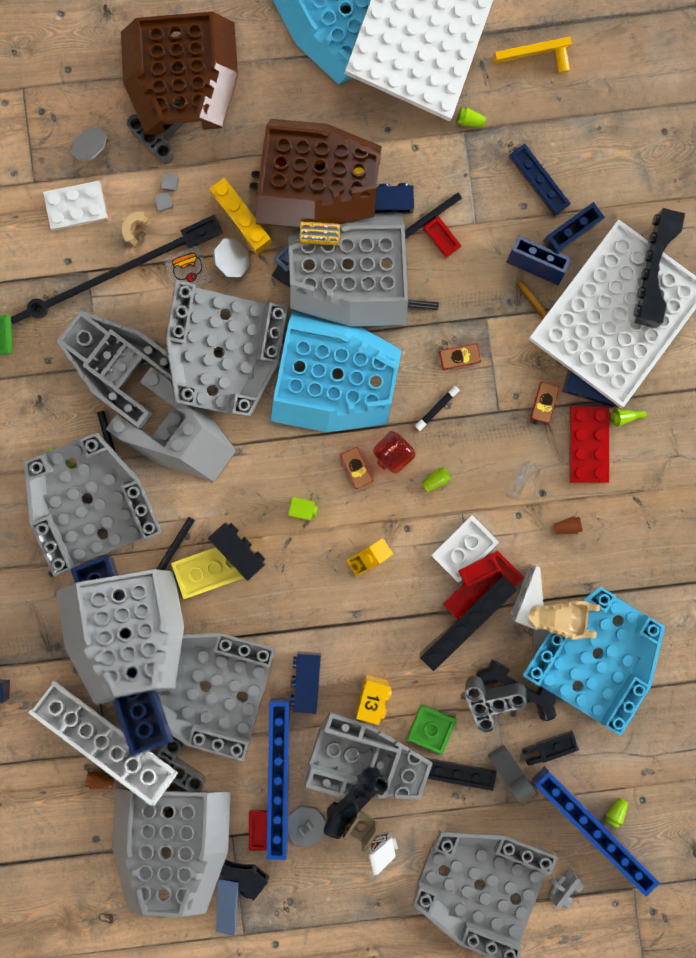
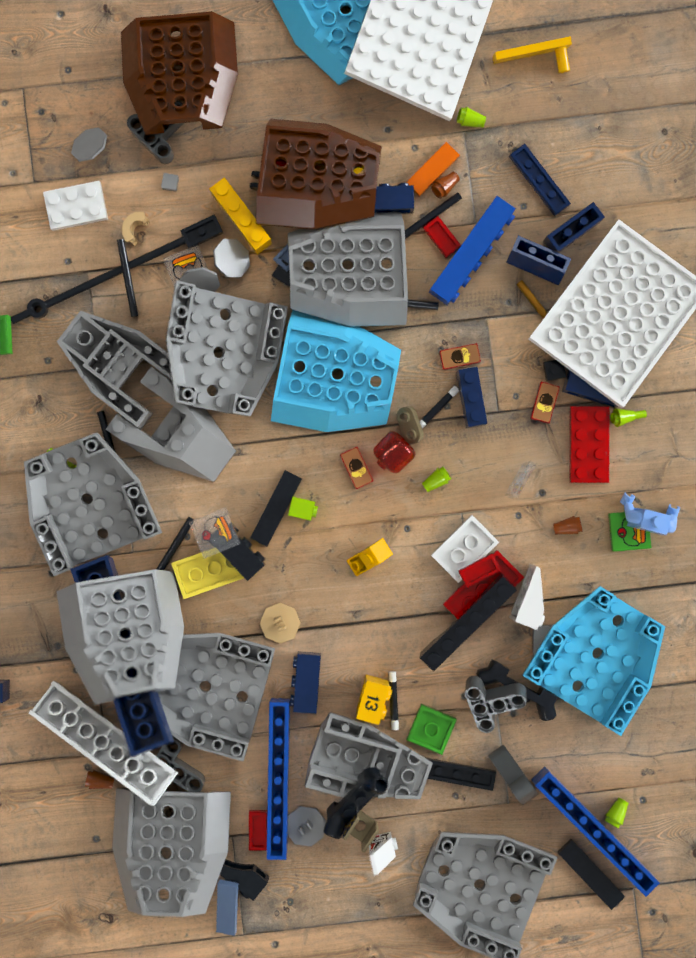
light grey piece [154,192,173,212] -> none
tile [300,222,340,245] -> none
black hinge [522,730,579,766] -> none
tan animal [529,600,600,639] -> none
light grey hips [548,869,584,909] -> none
black arch [633,208,685,328] -> none
none -> black bar [117,239,139,317]
none -> light grey piece [179,267,220,292]
none -> clear tile [189,508,241,559]
none -> black tile [250,470,302,547]
none -> tan piece [260,603,301,644]
none -> black bar [388,671,399,730]
none -> dark tan plate [397,406,424,444]
none -> orange tile [406,142,460,197]
none -> blue brick [429,196,516,305]
none -> dark orange cone [431,171,460,199]
none -> dark blue brick [456,367,488,428]
none -> black plate [543,360,566,381]
none -> black tile [557,839,625,910]
none -> bright green tile [608,512,651,552]
none -> light blue torso [620,492,680,535]

